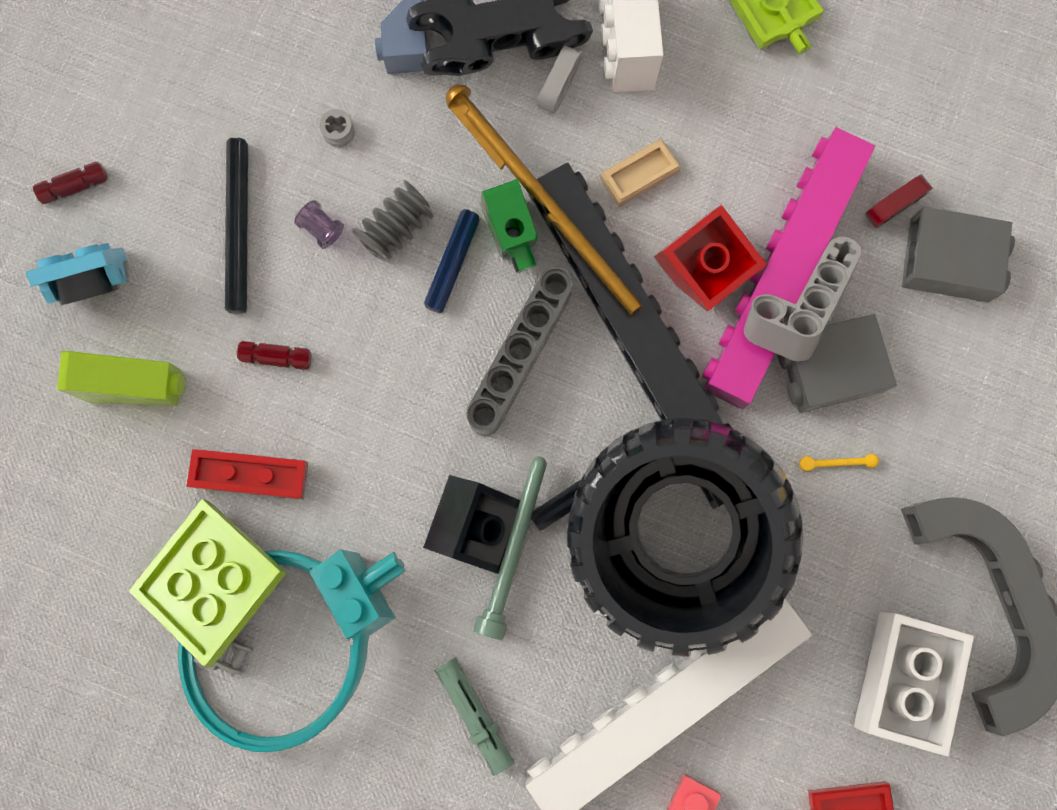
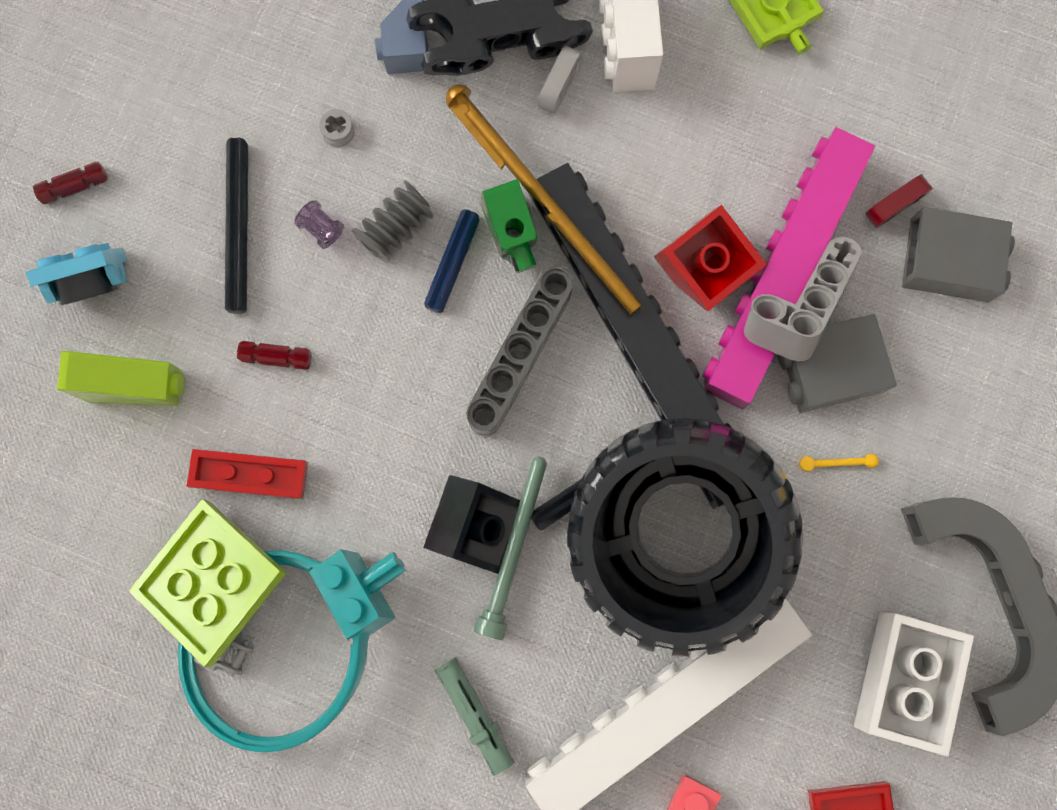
tan tile [600,138,681,207] -> none

